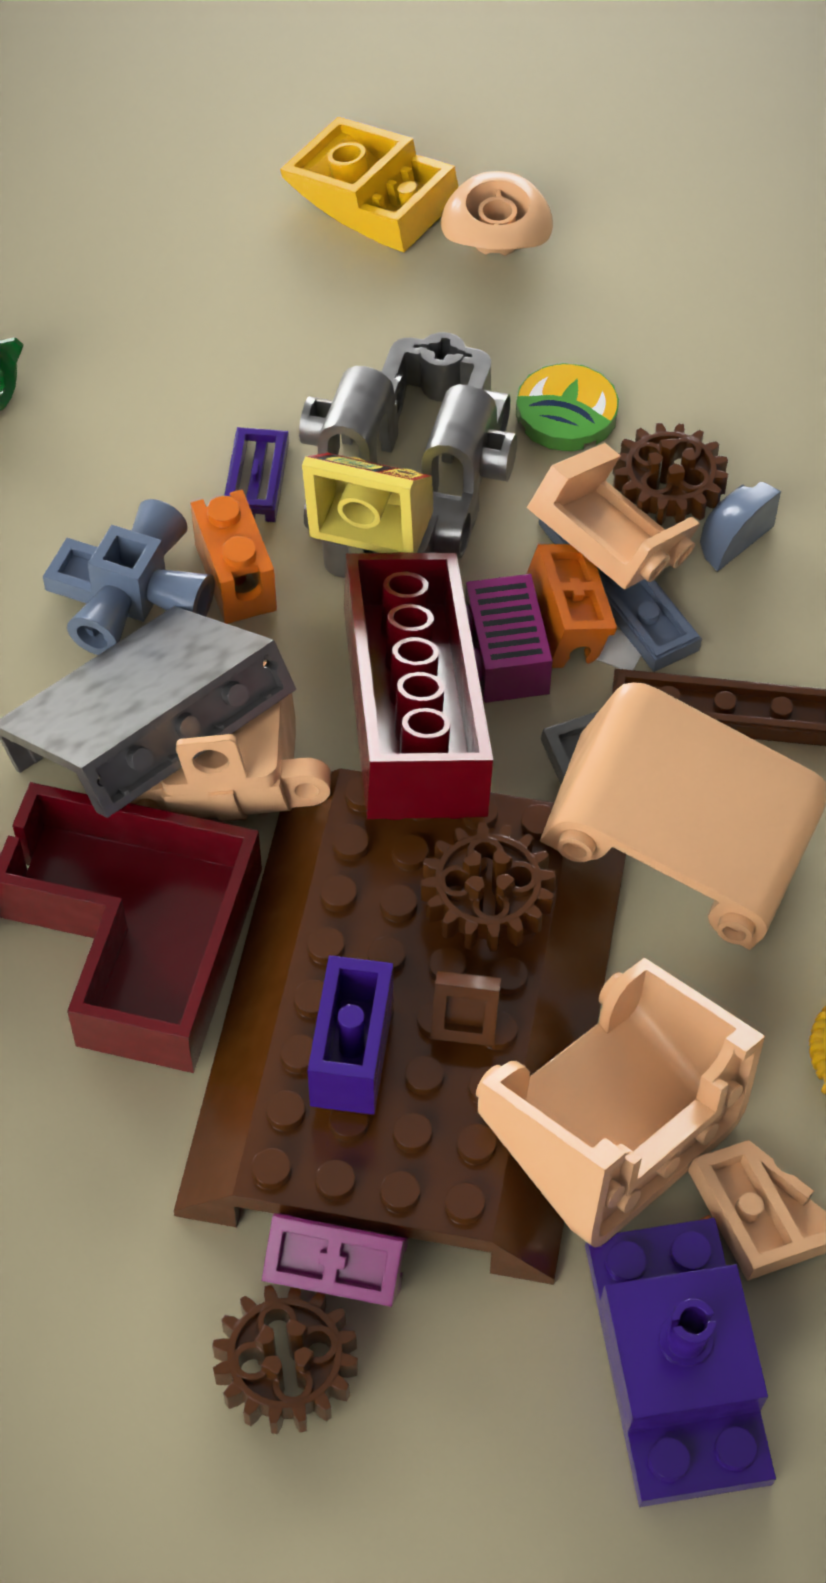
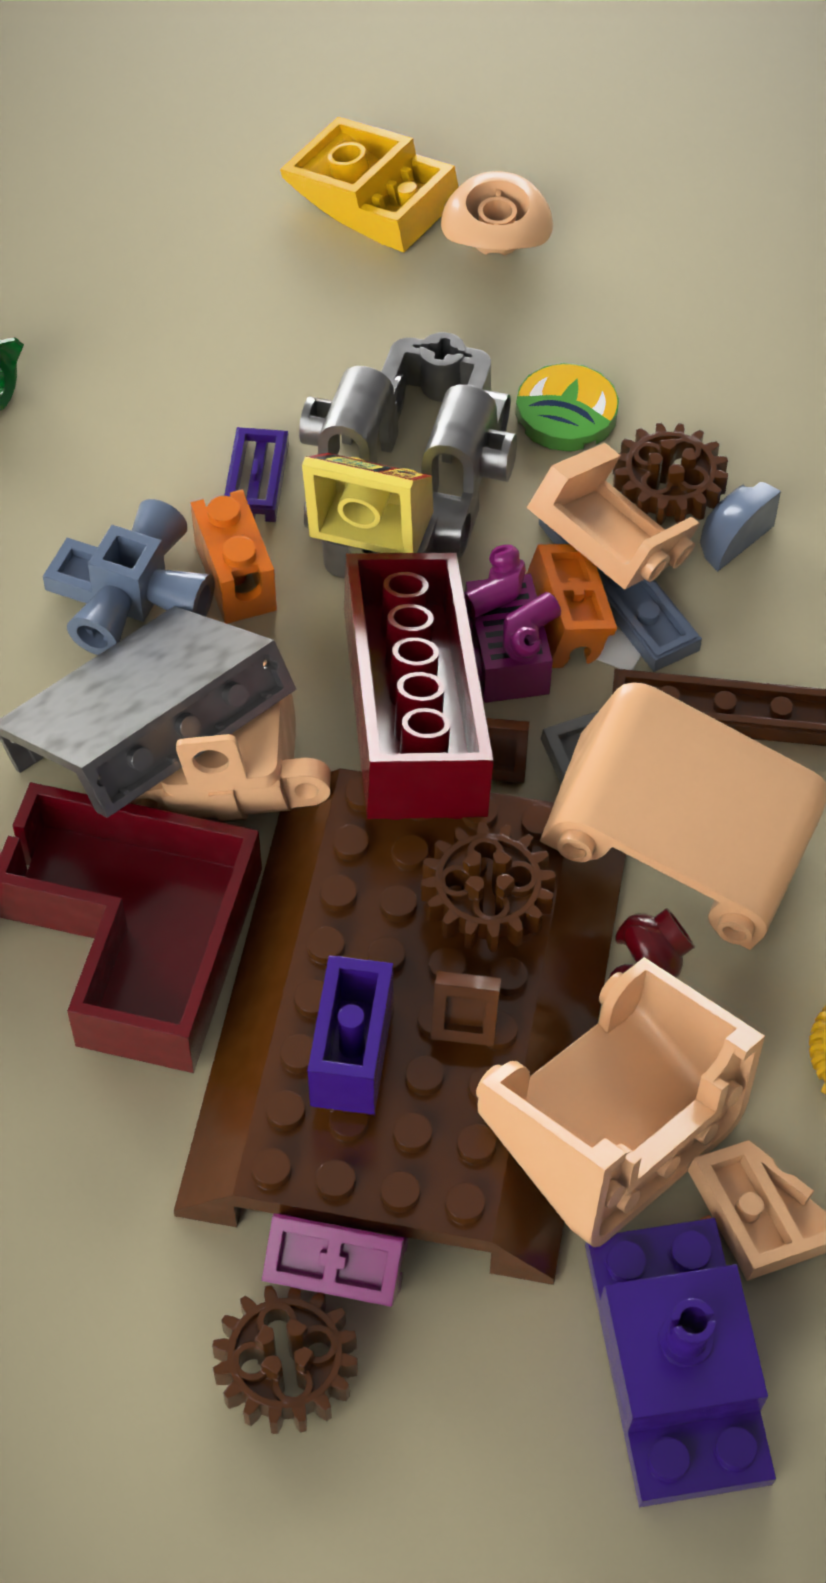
none -> magenta arm [463,544,526,618]
none -> reddish brown tile [486,718,530,783]
none -> magenta arm [502,592,561,662]
none -> dark red animal [608,908,695,979]

